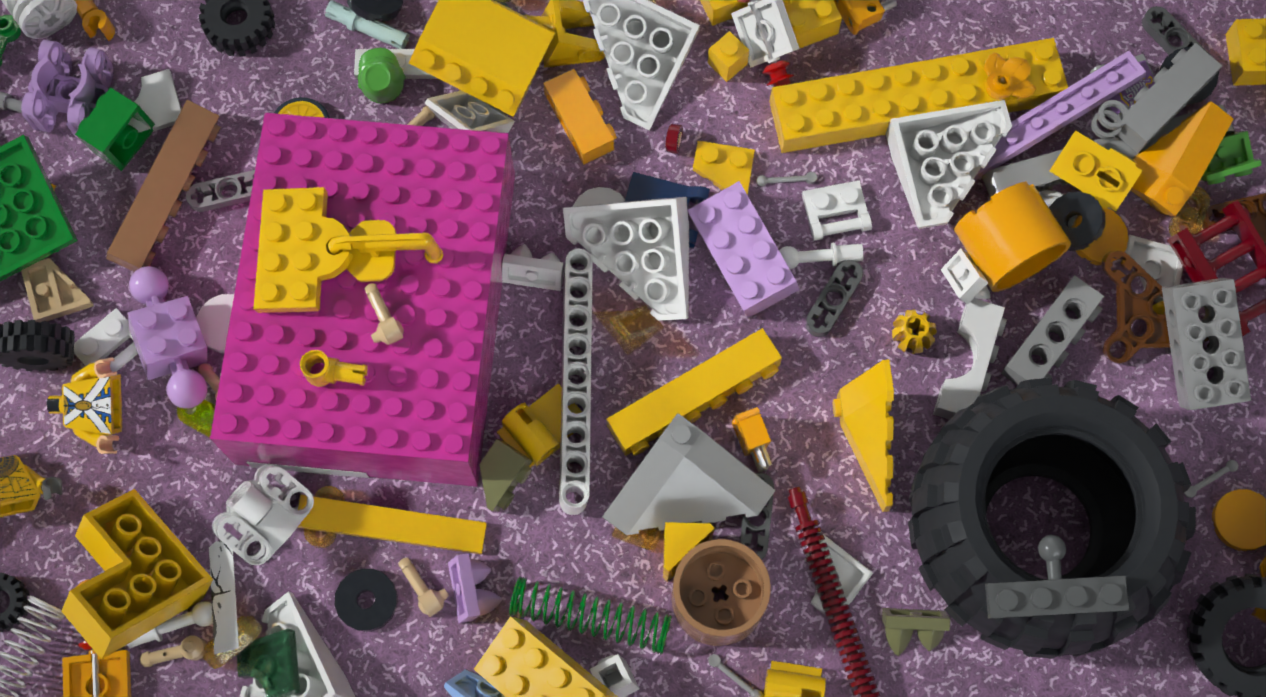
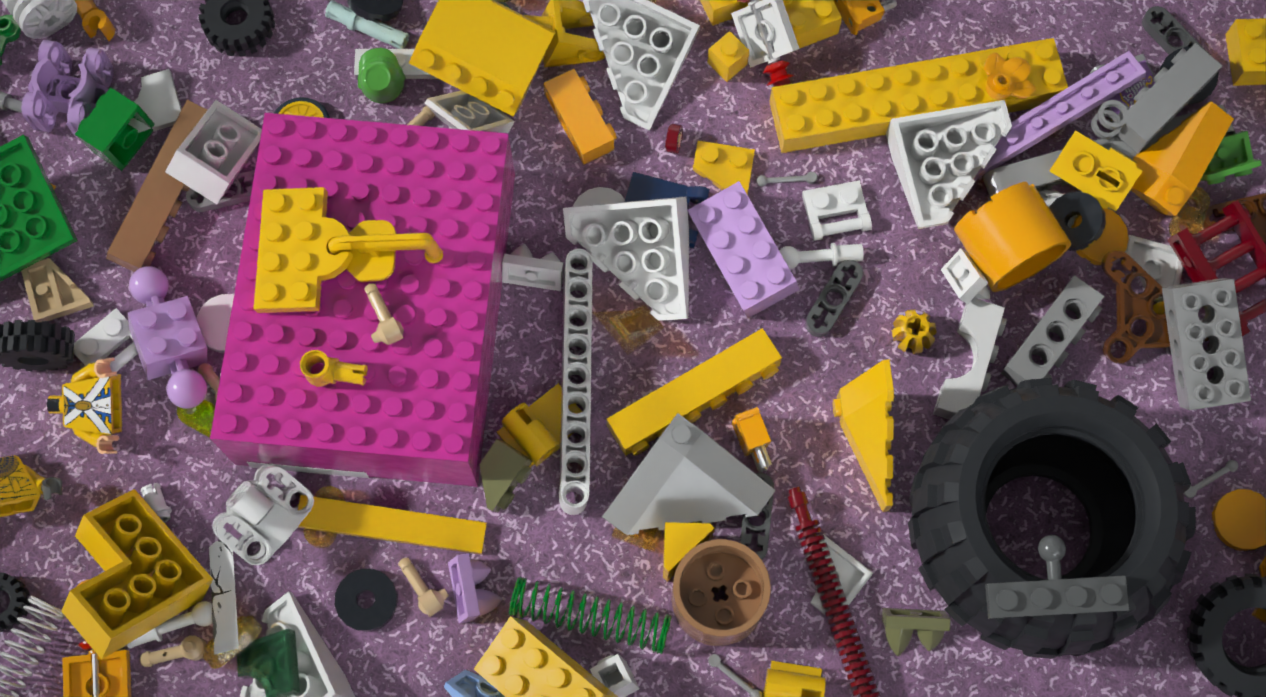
none -> white pin [140,483,172,523]
none -> white slope [165,100,262,204]

